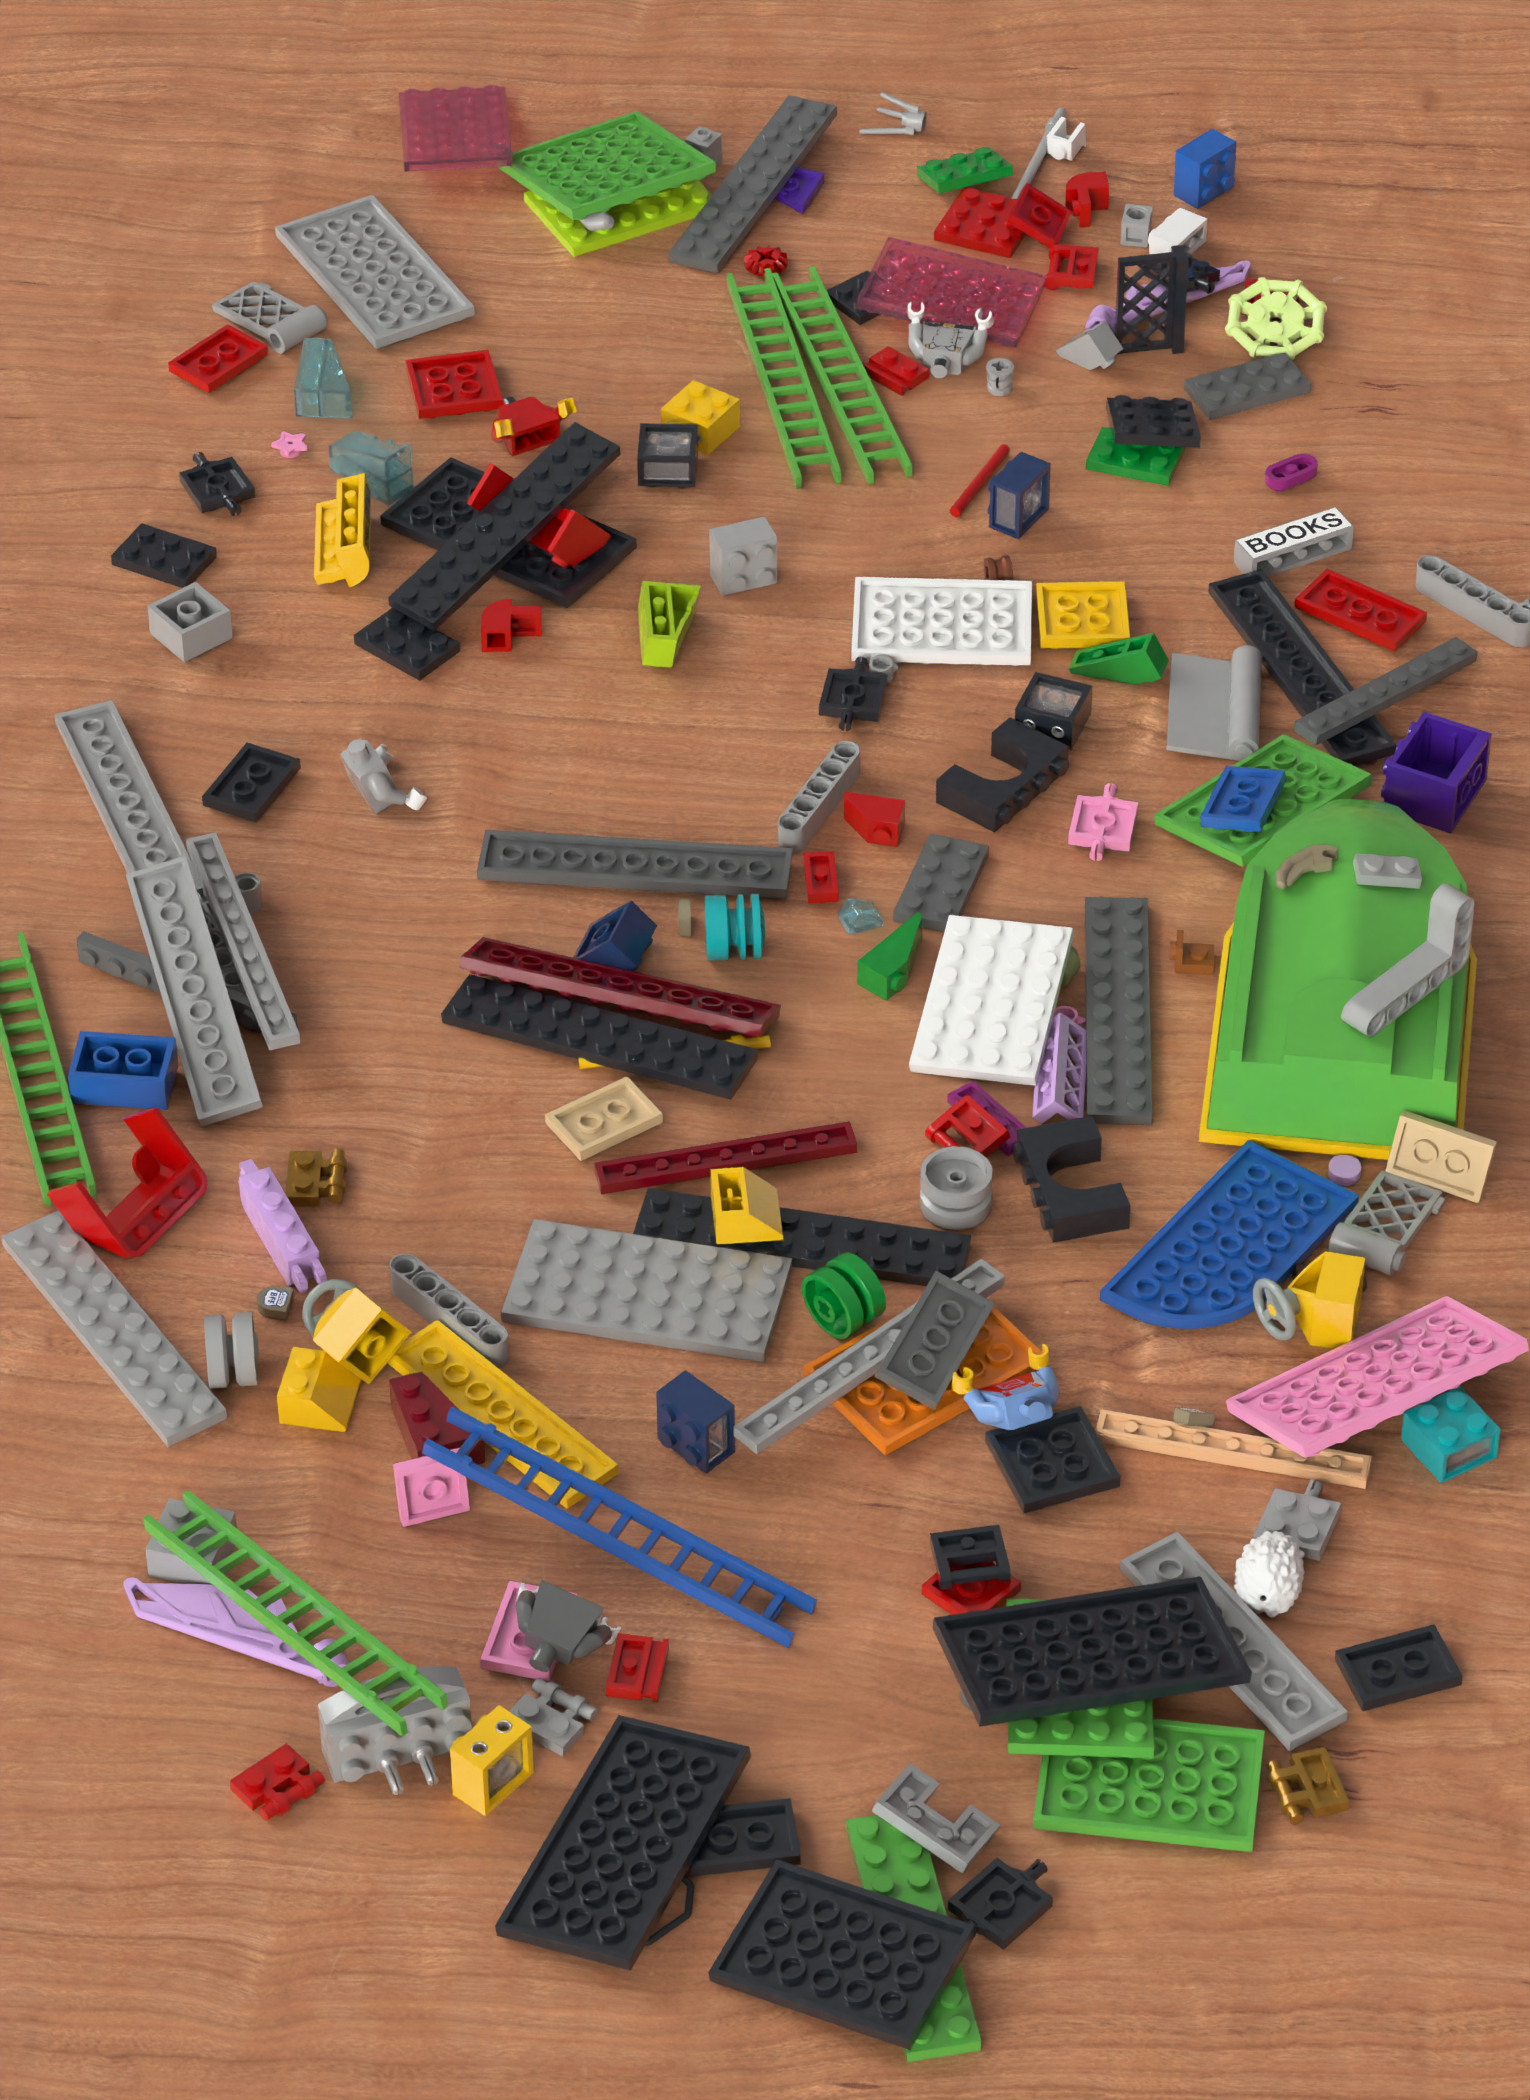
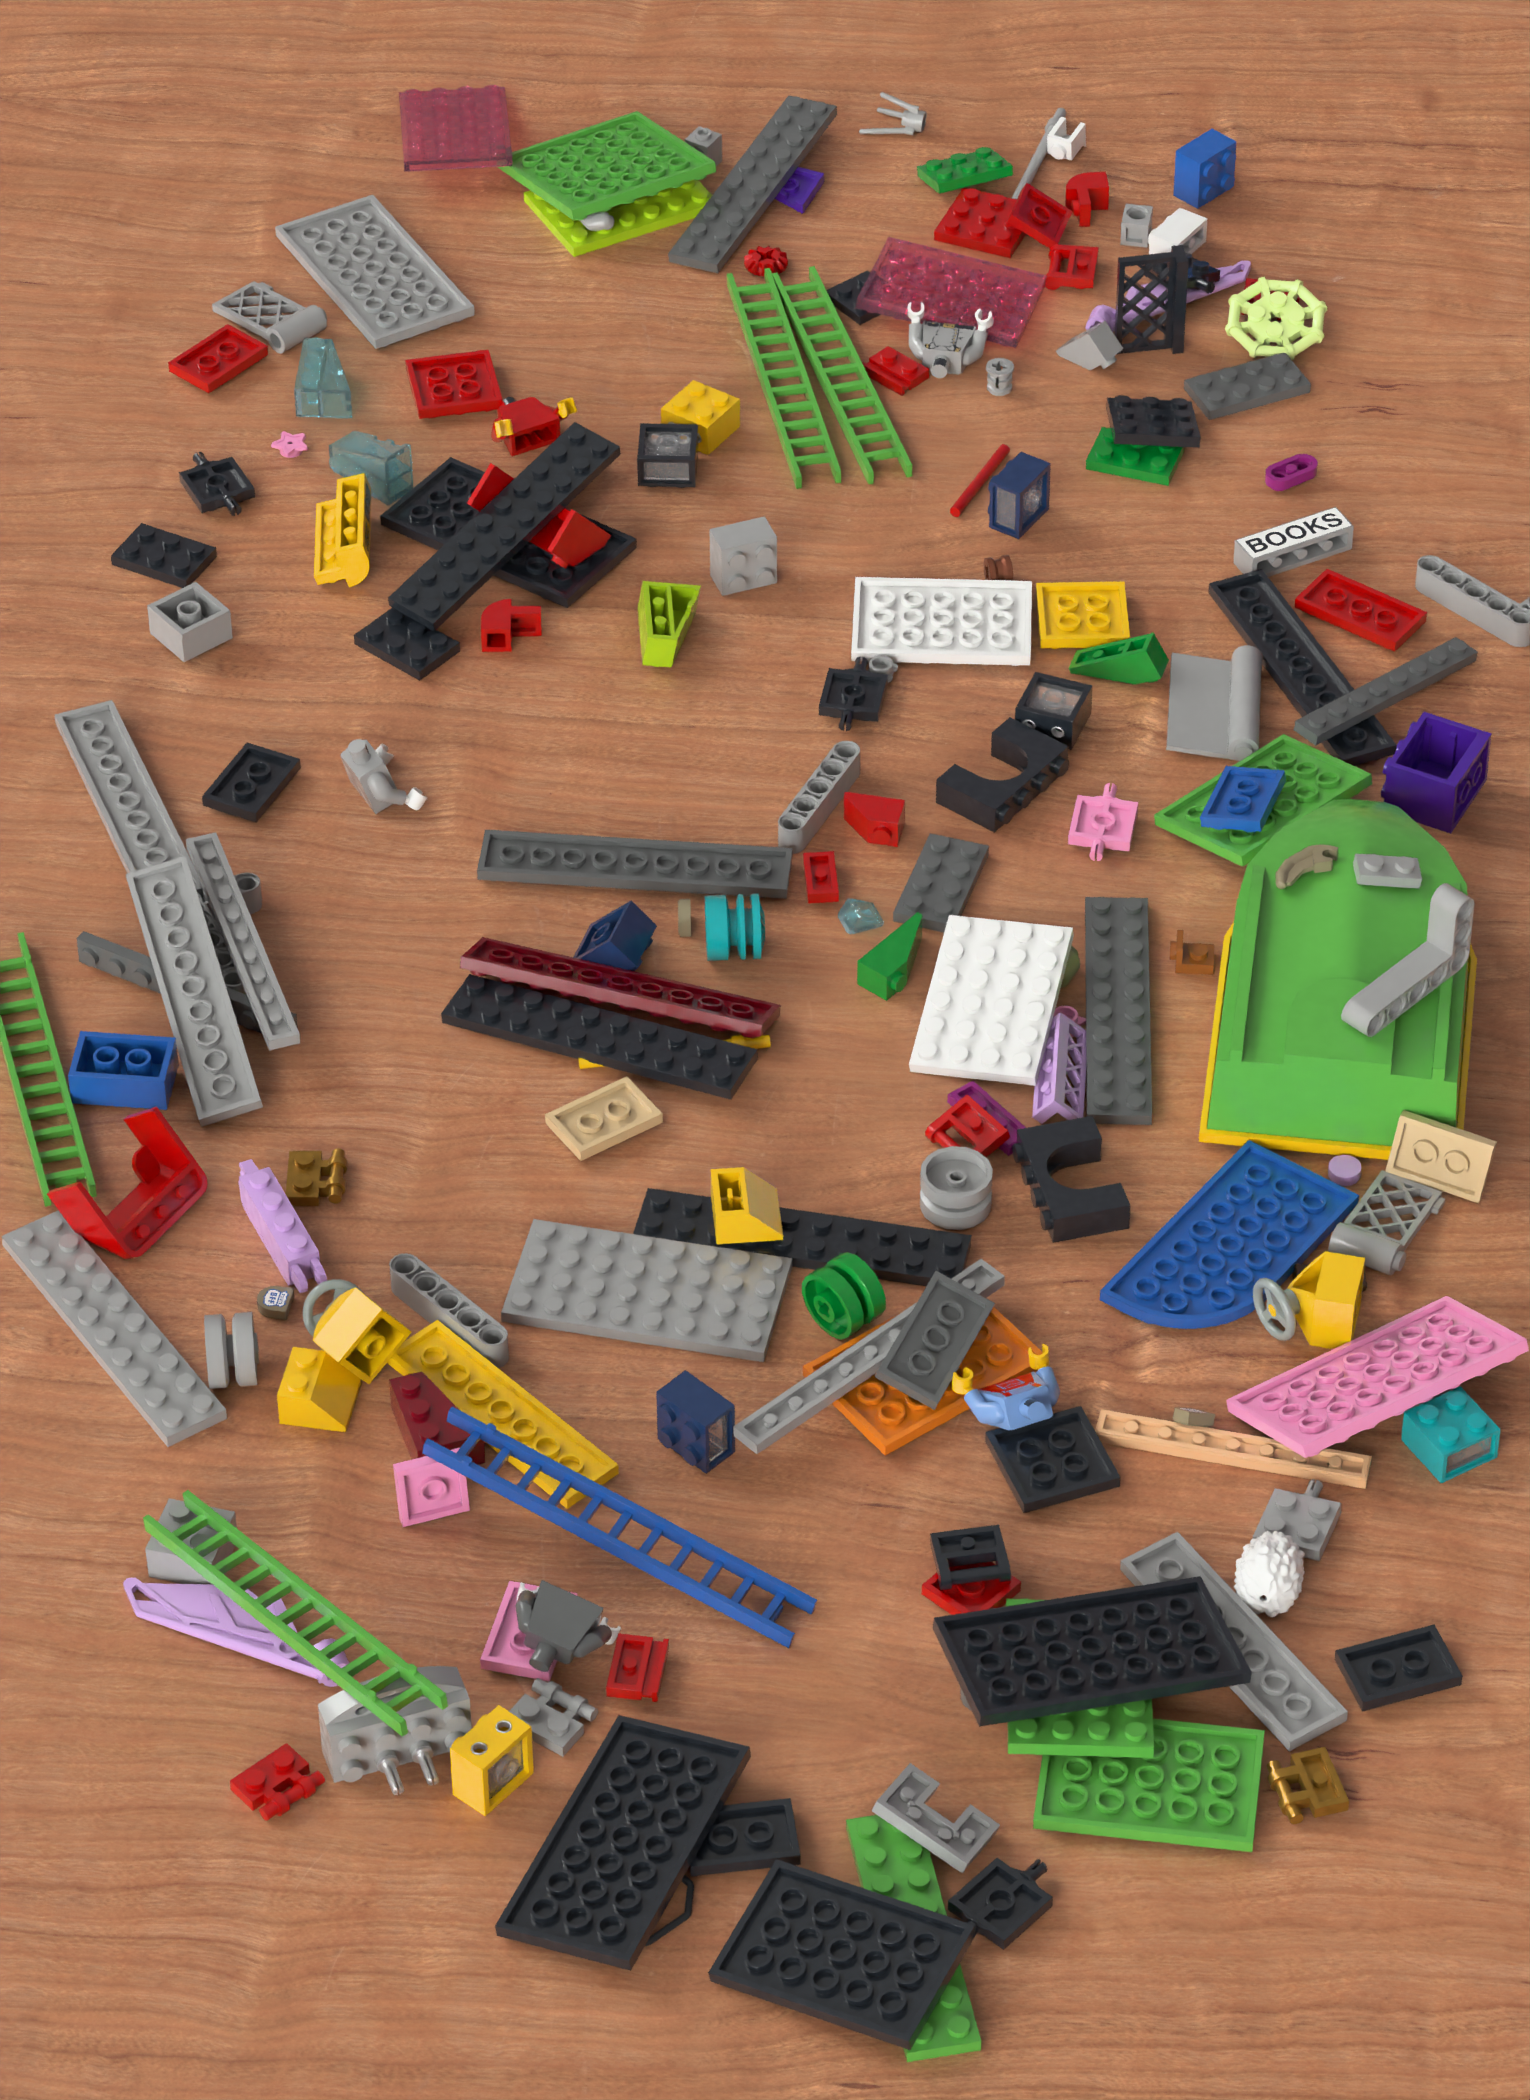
dark red plate [594,1121,857,1194] -> none

